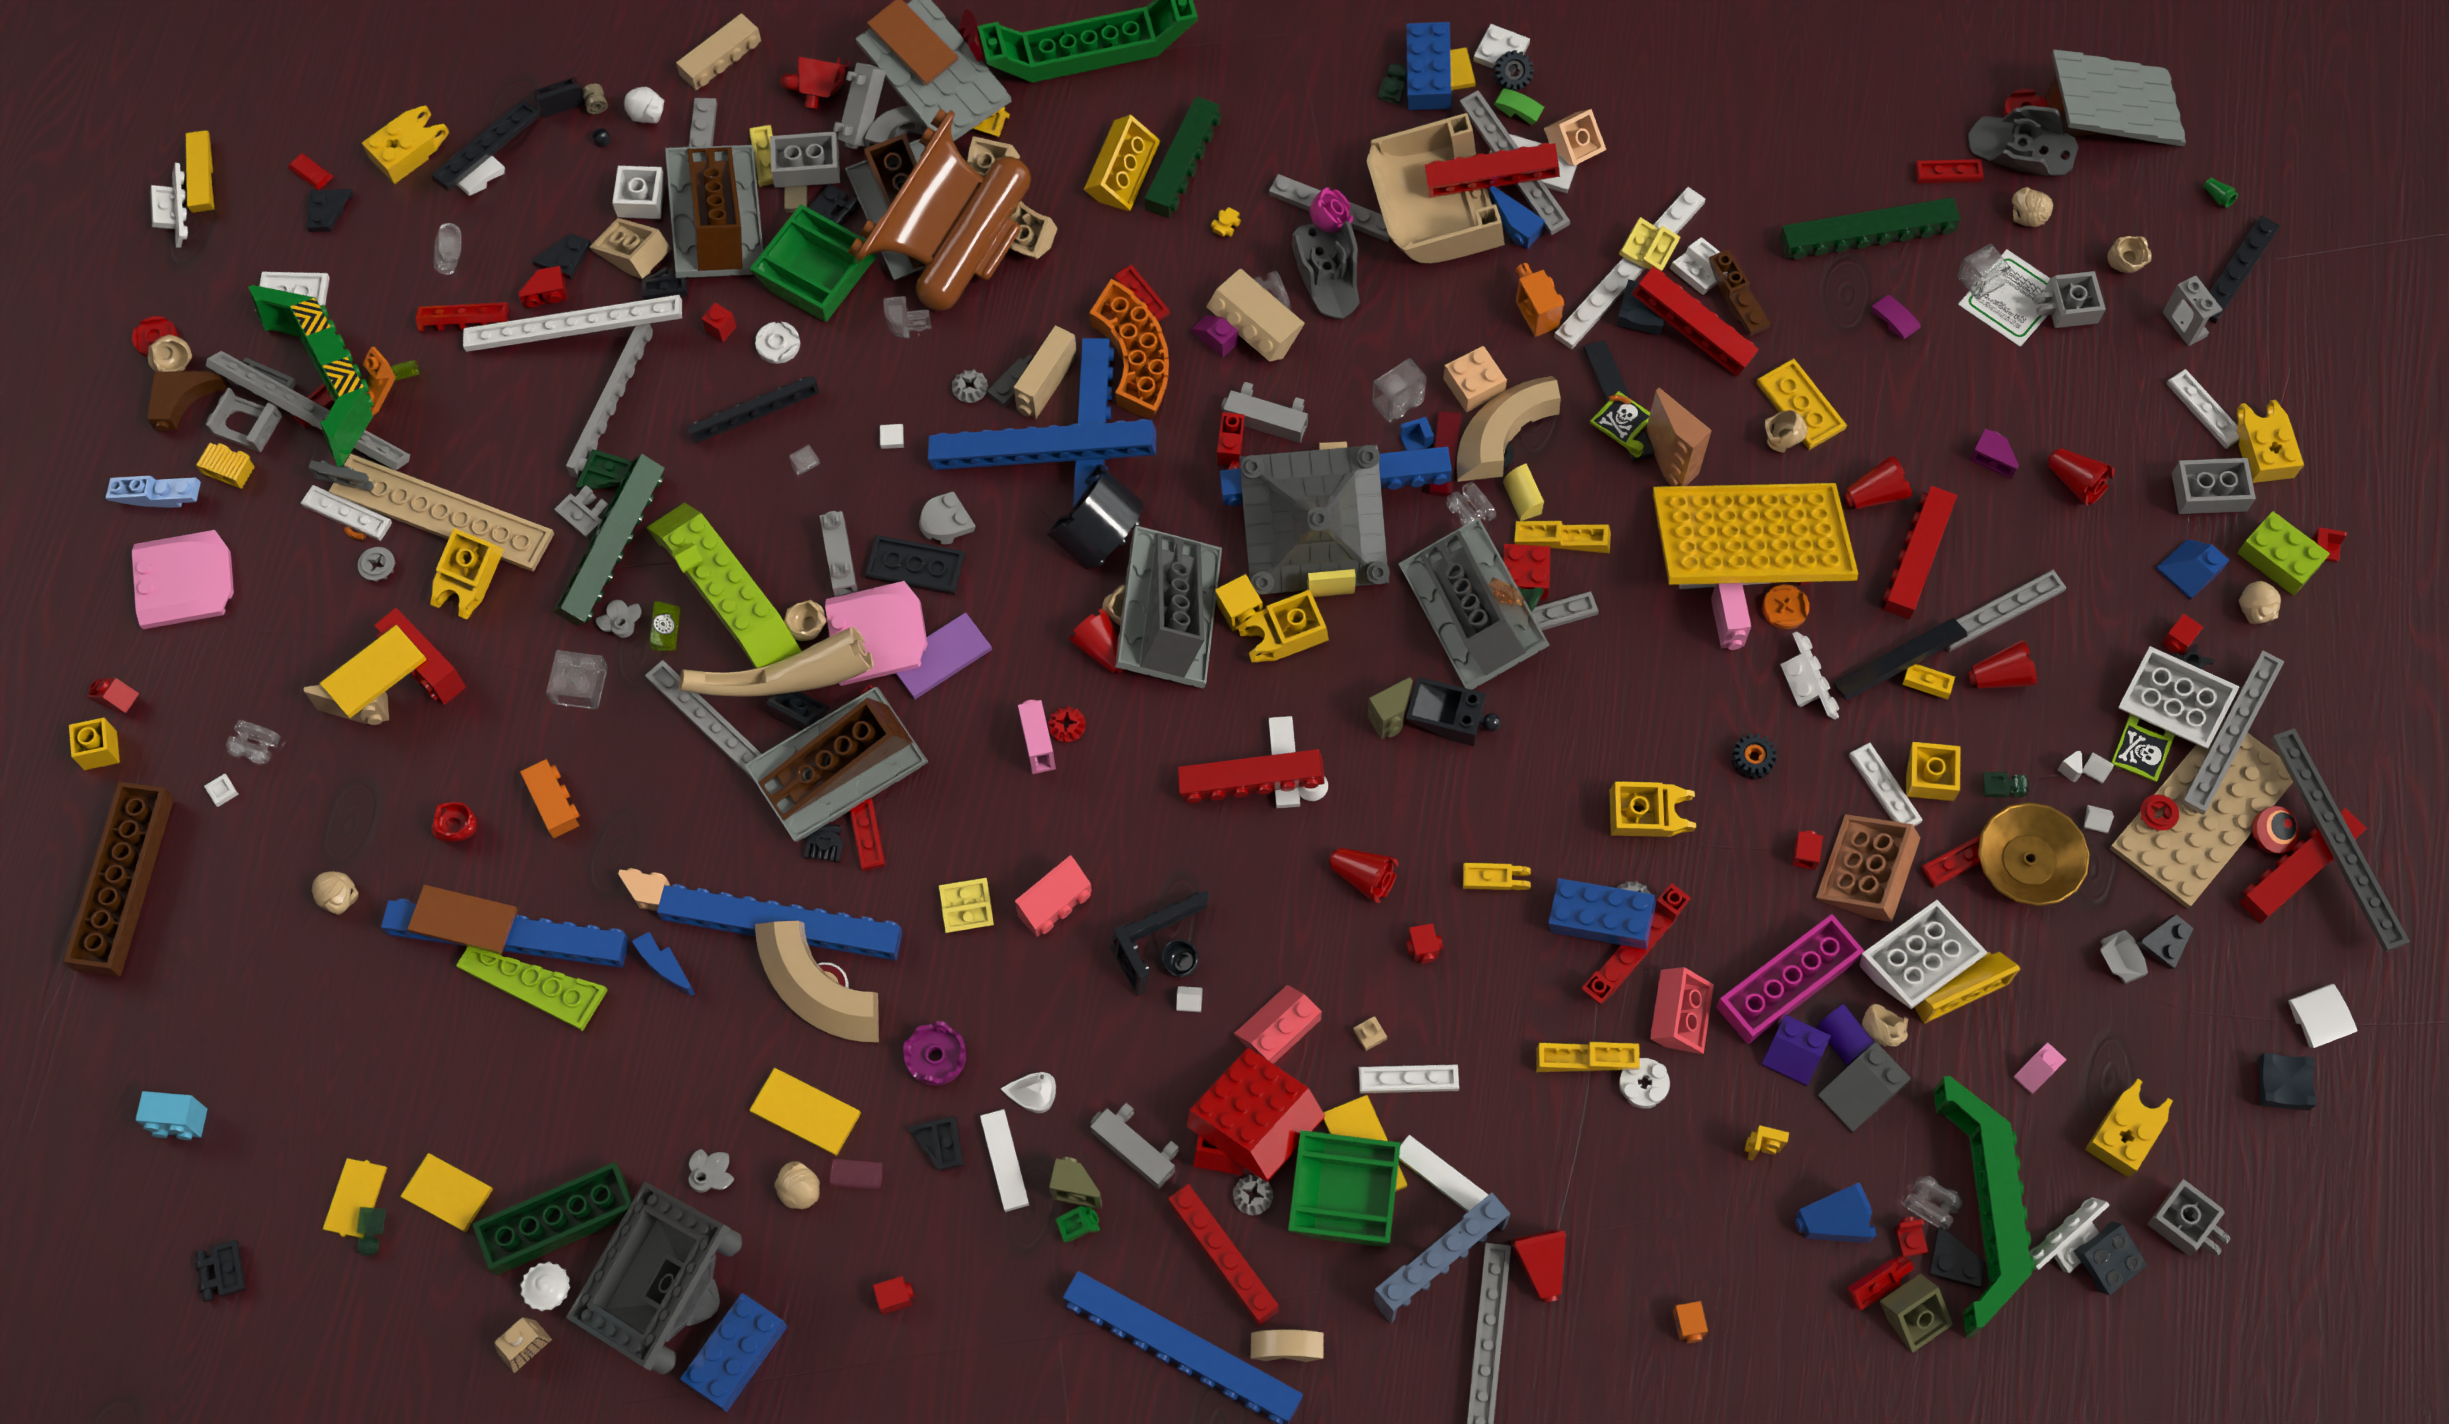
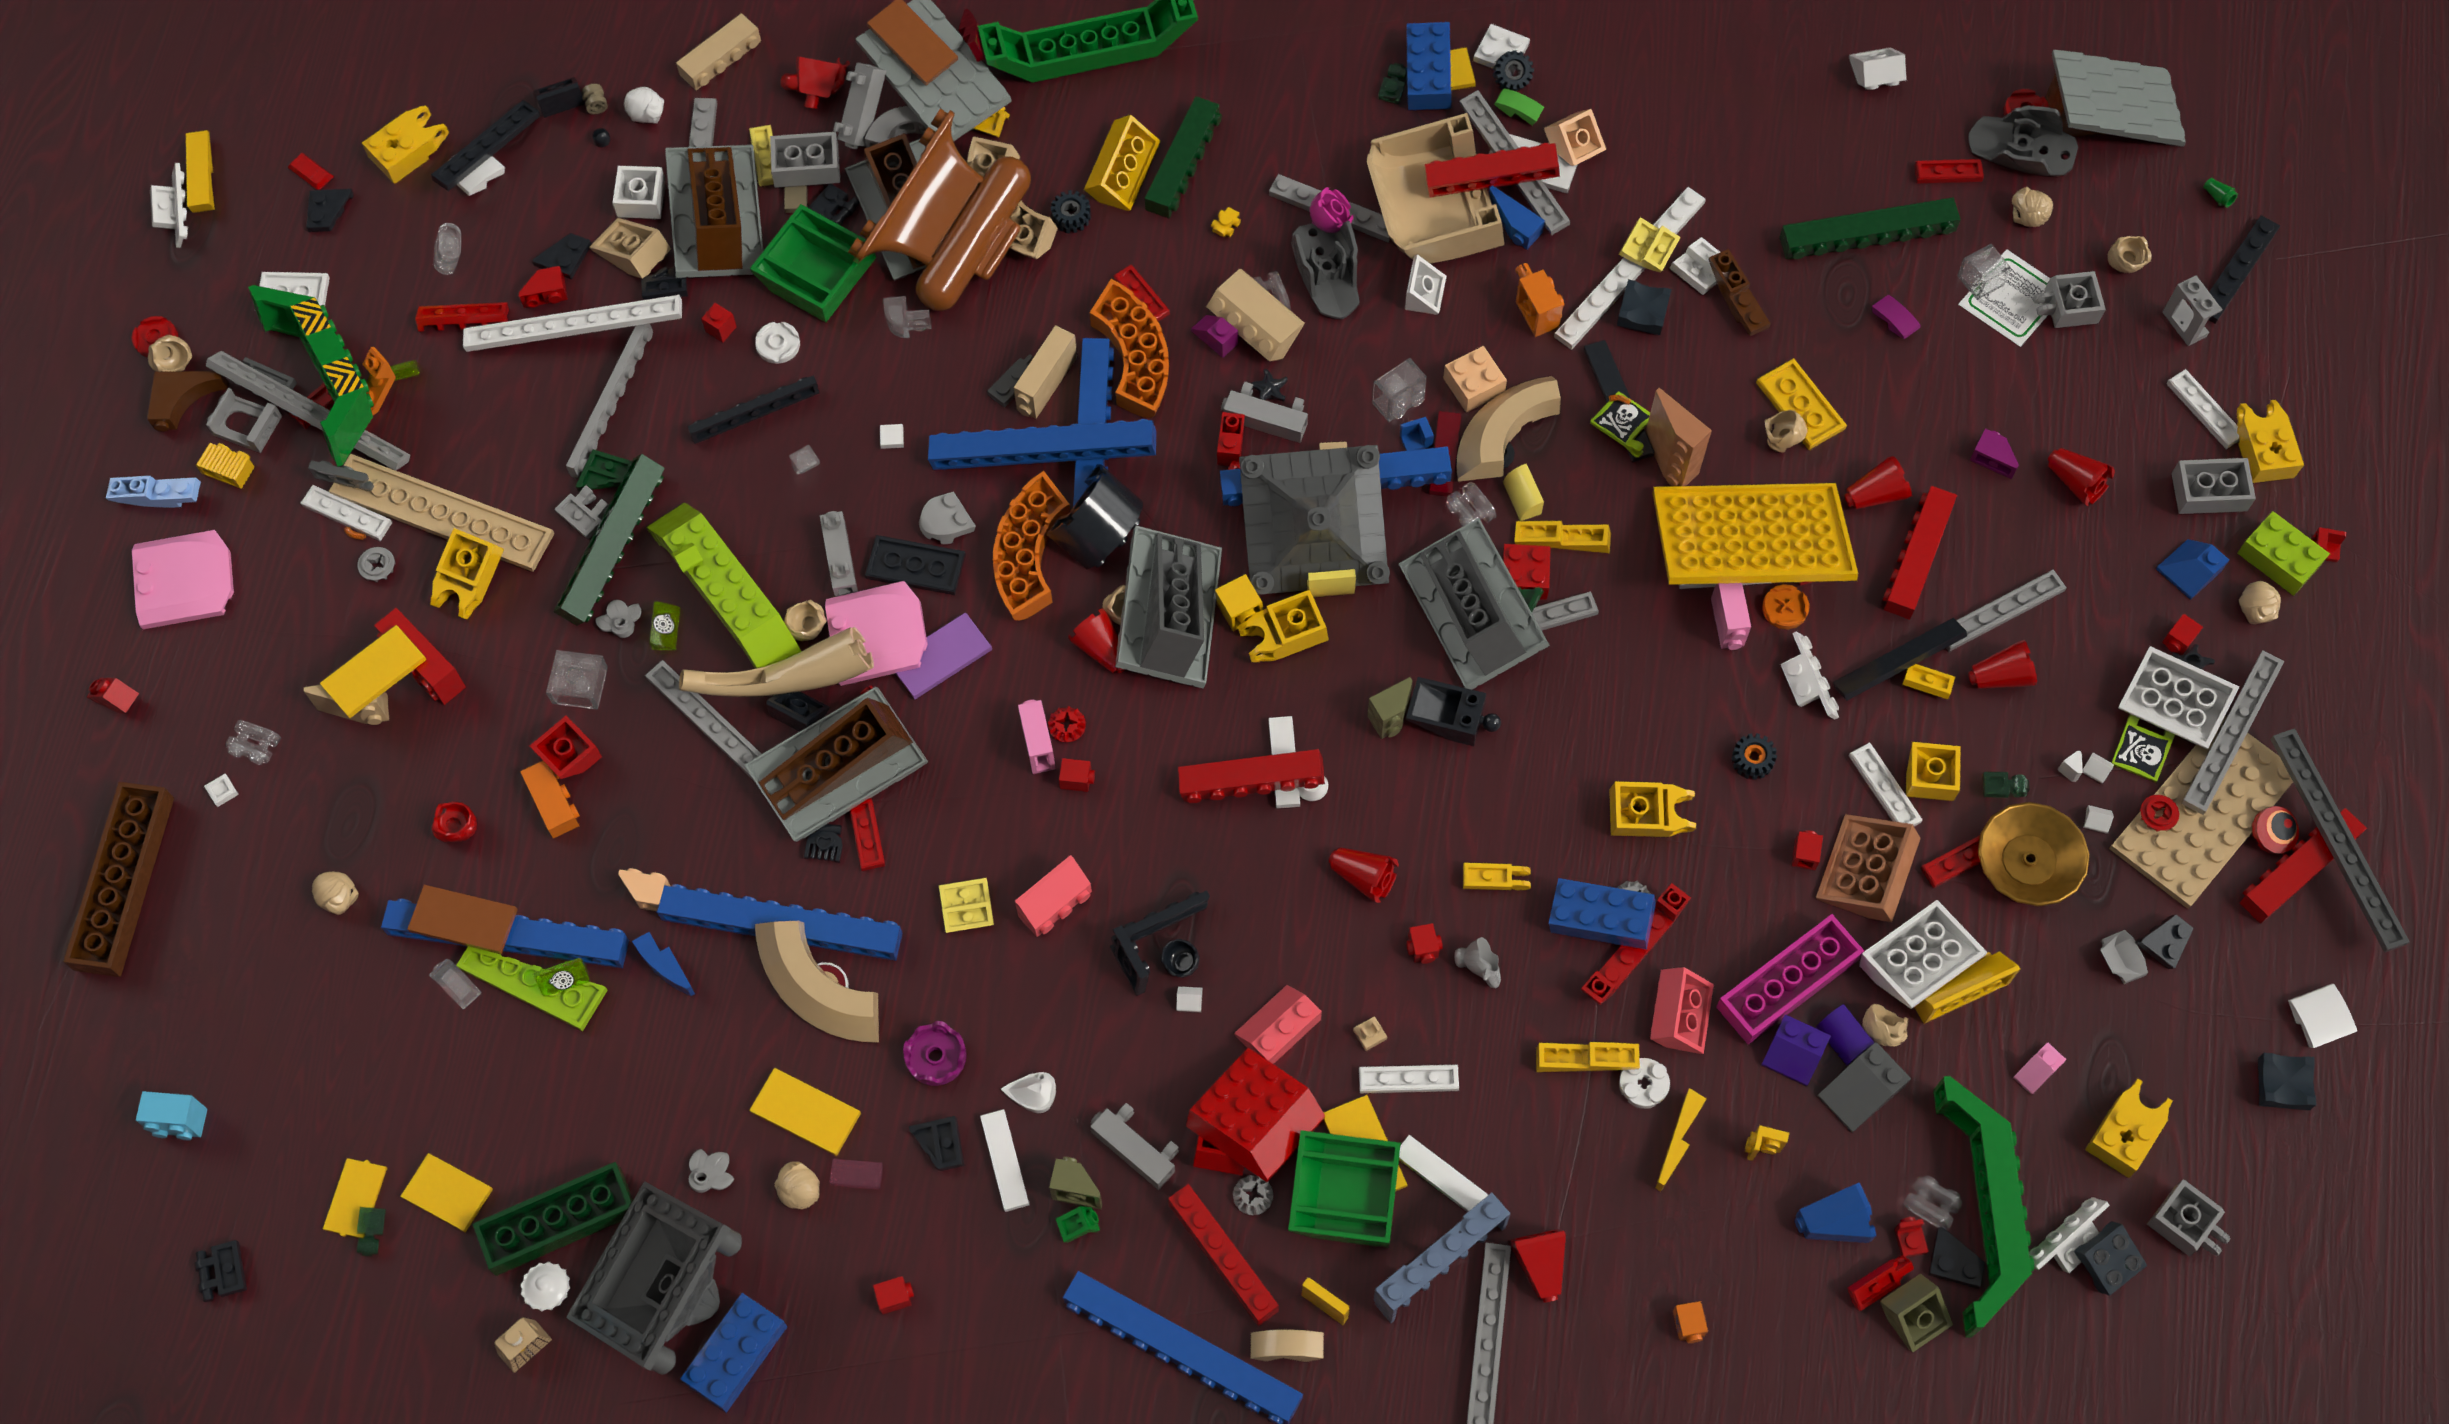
yellow head [69,717,120,770] -> none
light grey gear [952,369,988,403] -> none
clear orange plate [1489,577,1525,607] -> none
red brick [1631,266,1759,377] -> none
none -> clear brick [429,959,482,1010]
none -> red slope [530,716,602,779]
none -> clear neon green slope [534,958,590,997]
none -> orange brick [993,471,1070,621]
none -> black bush [1051,190,1091,233]
none -> red brick [1059,758,1095,792]
none -> black animal [1251,369,1288,401]
none -> yellow tile [1301,1278,1350,1325]
none -> white slope [1405,254,1446,315]
none -> light grey hair [1454,937,1501,988]
none -> yellow slope [1656,1088,1706,1192]
none -> white slope [1849,48,1906,90]

